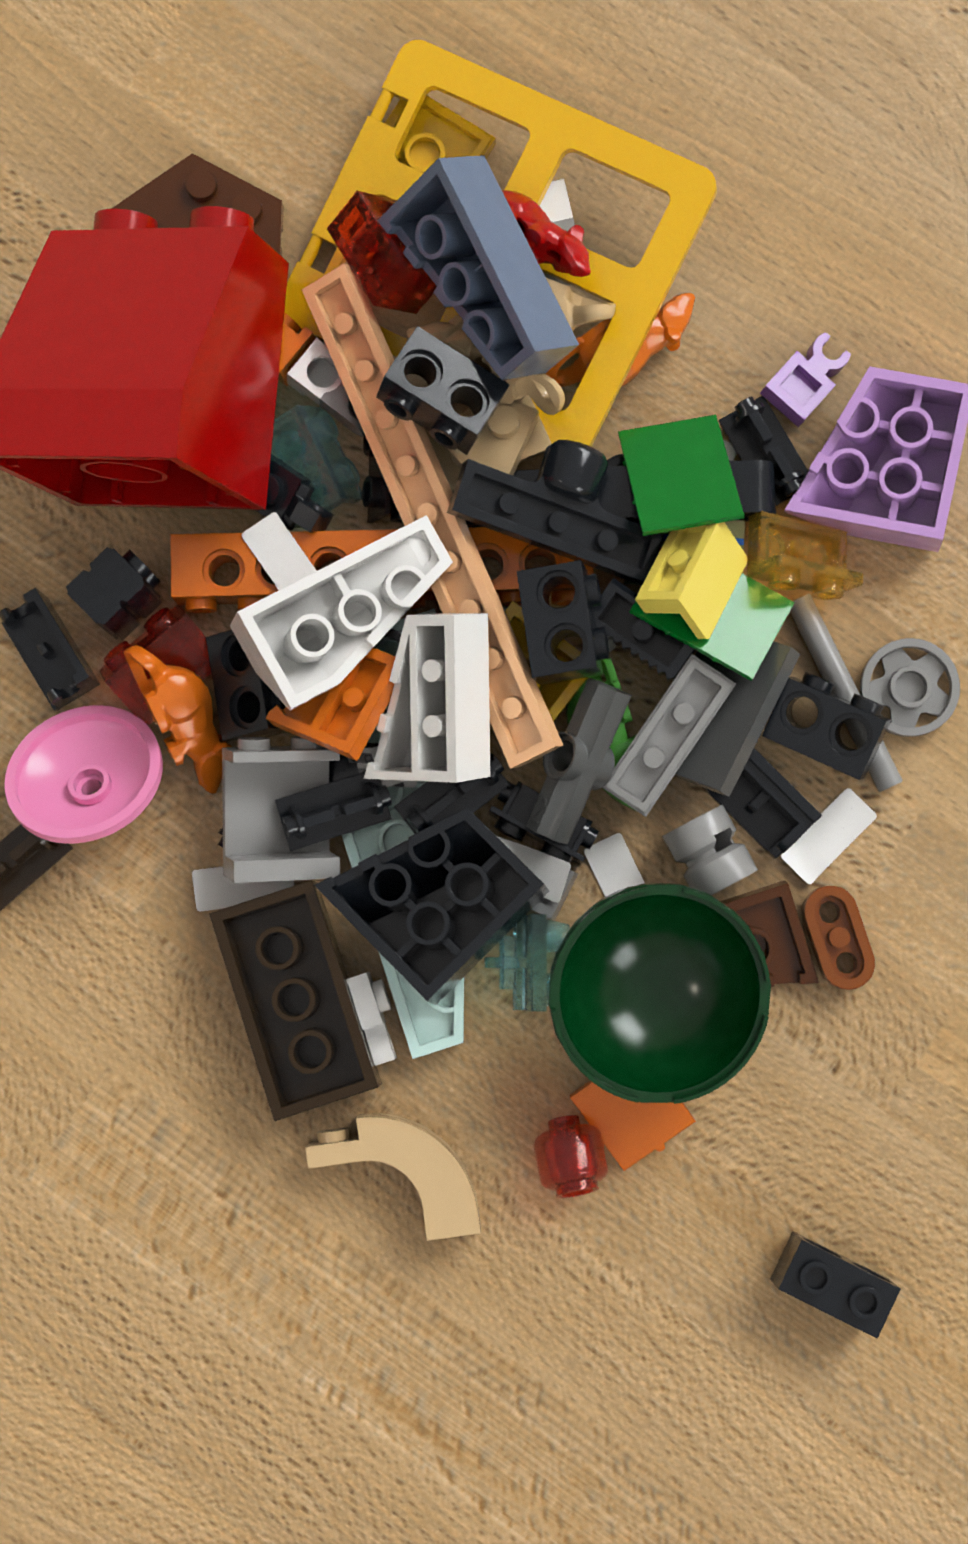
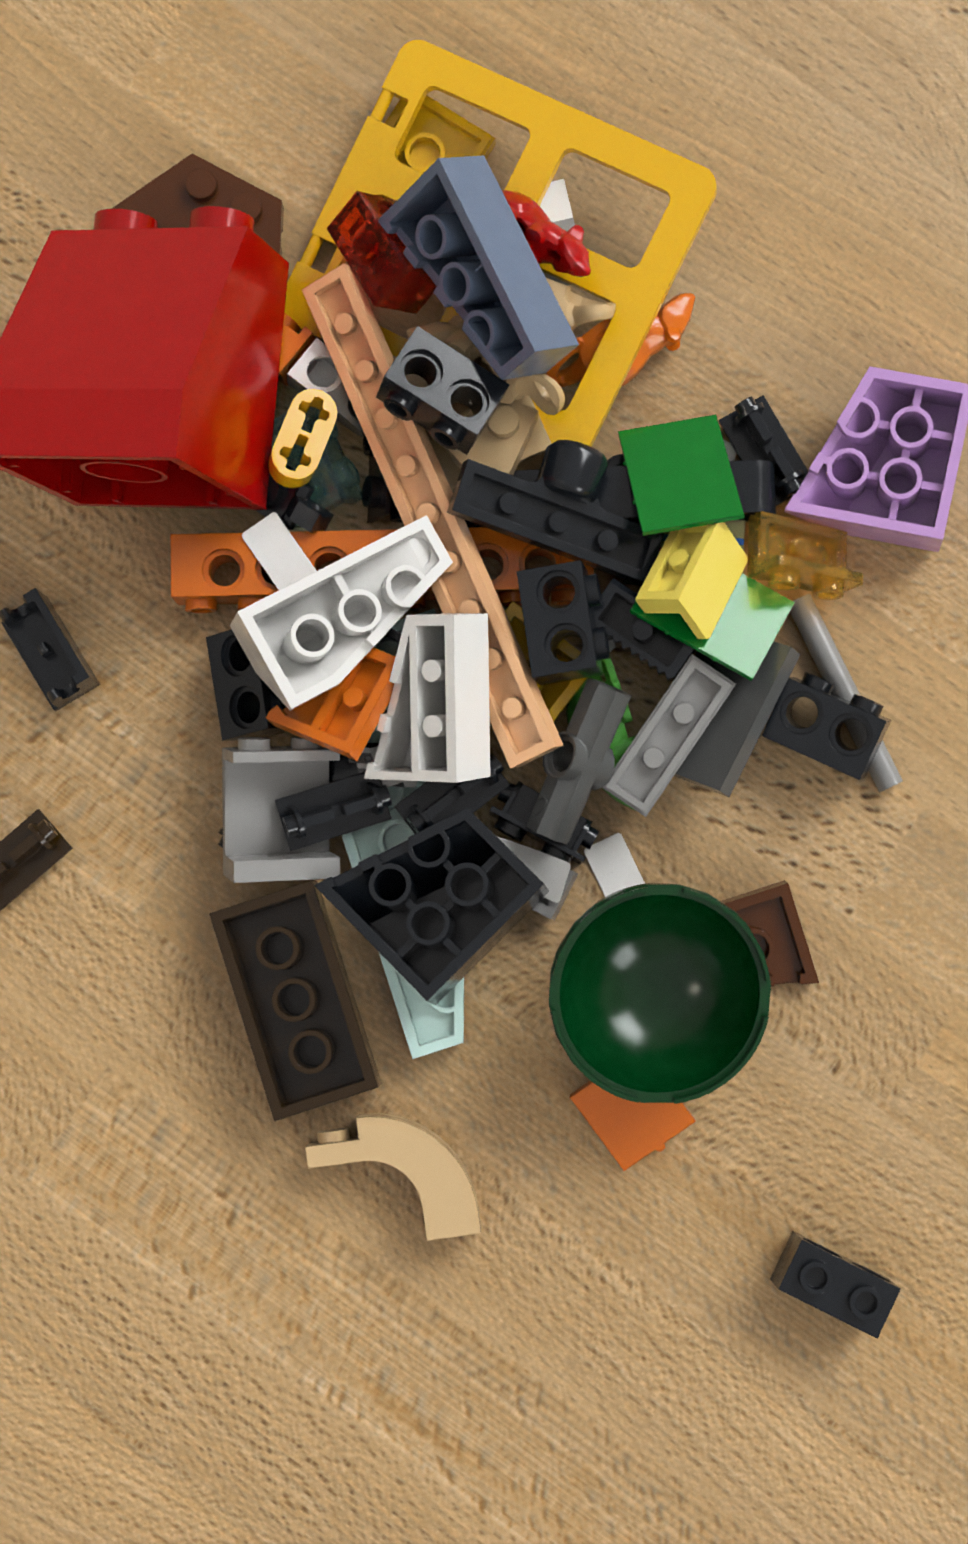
bright pink dish [4,705,163,844] -> none
black brick [66,547,162,641] -> none
clear red bracket [99,605,211,726] -> none
orange animal [123,645,232,794] -> none
white sticker [192,866,294,912] -> none
white plate [346,972,397,1066] -> none
clear light blue hips [484,914,570,1011] -> none
clear red head [533,1115,608,1198] -> none
light grey wheel [662,804,758,895] -> none
black hinge [702,748,822,859] -> none
plate [760,333,851,427] -> none
white sticker [781,788,877,885] -> none
dark orange plate [802,886,875,990] -> none
light grey wheel [860,638,960,737] -> none
none -> yellow beam [268,389,338,488]

